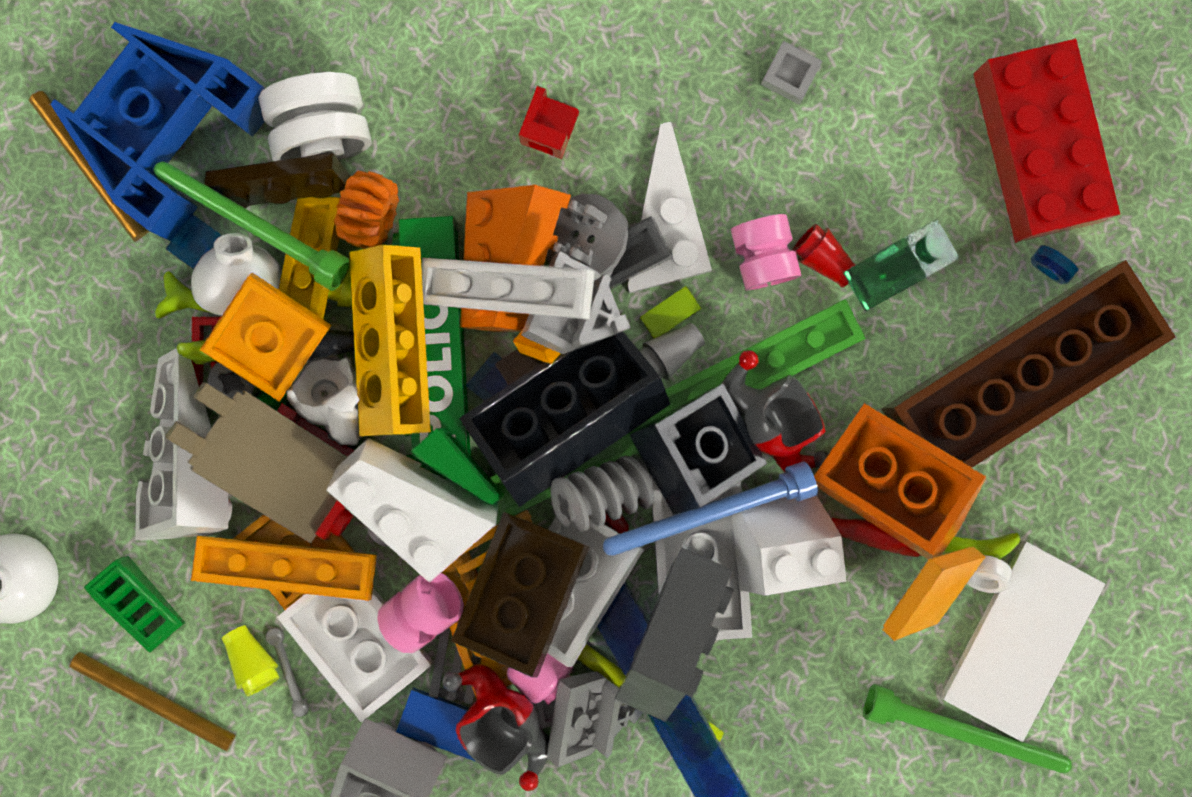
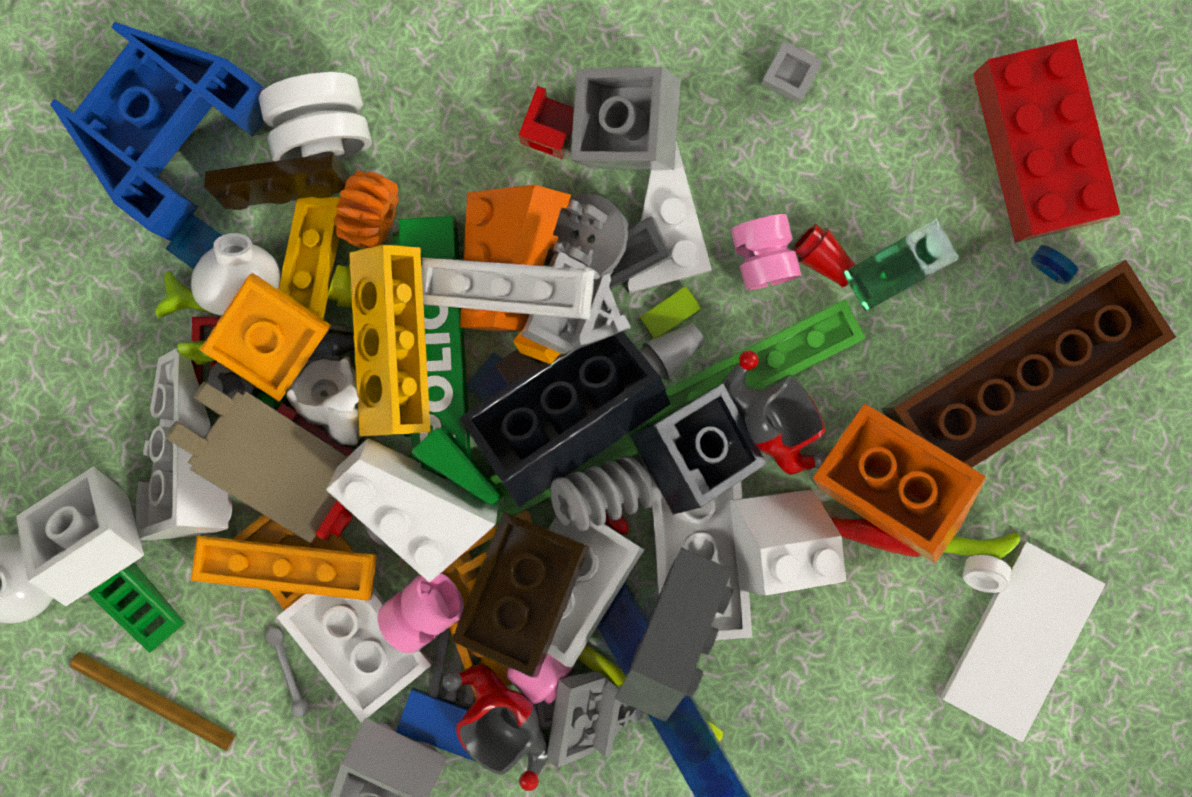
pearl gold bar [29,91,149,242] -> none
bright green piece [153,161,350,291] -> none
neon yellow cone [221,625,280,696] -> none
medium blue piece [603,461,817,556] -> none
bright green piece [863,684,1072,773] -> none
light orange tile [882,547,985,641] -> none
none -> white brick [16,466,144,606]
none -> light grey brick [570,67,681,170]

